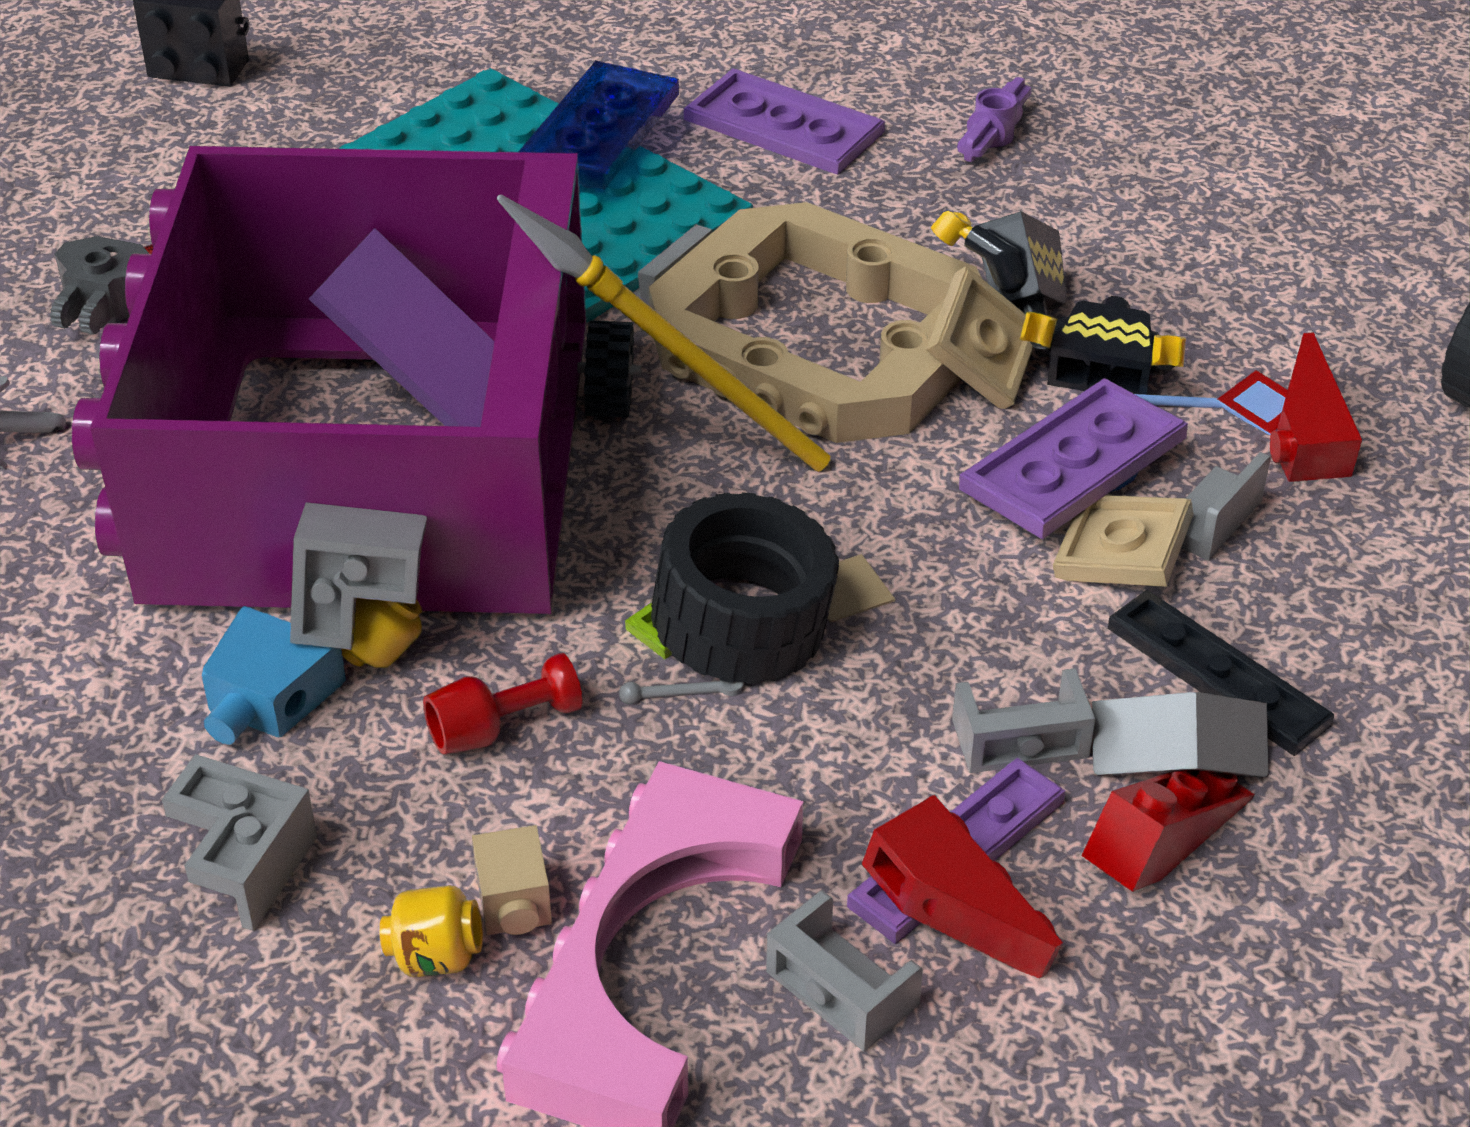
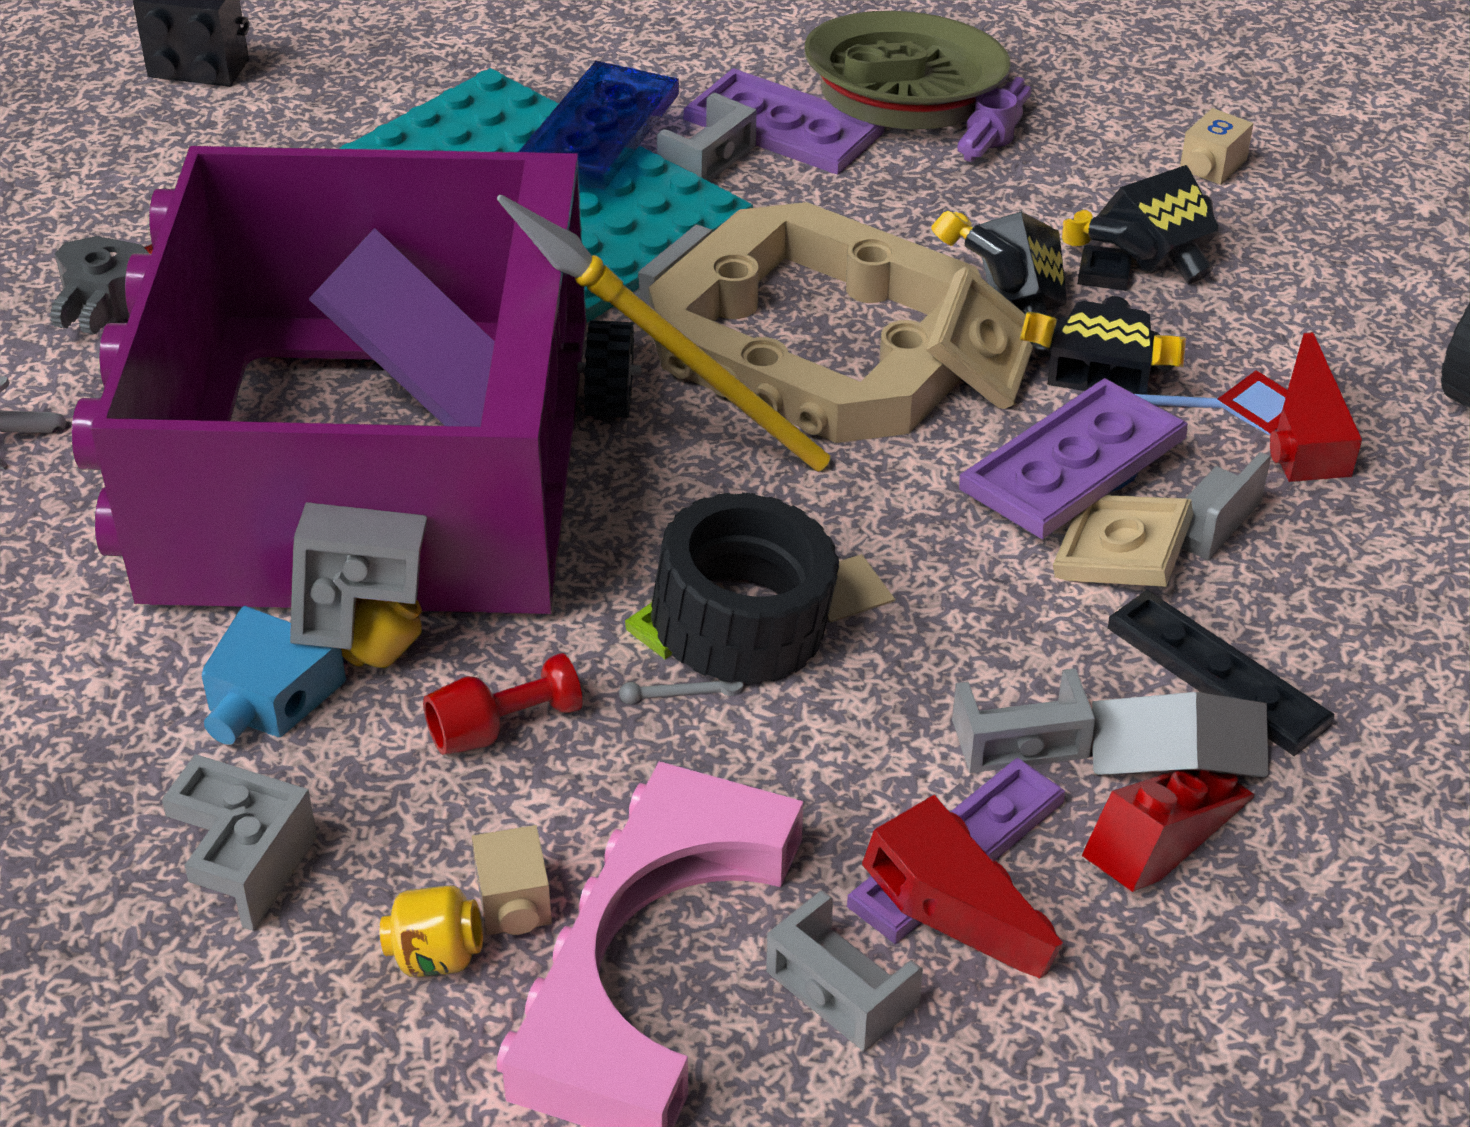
none -> light grey panel [657,93,757,182]
none -> olive piece [804,11,1011,129]
none -> black torso [1062,165,1219,285]
none -> black tile [1077,245,1132,291]
none -> tan brick [1180,108,1254,185]

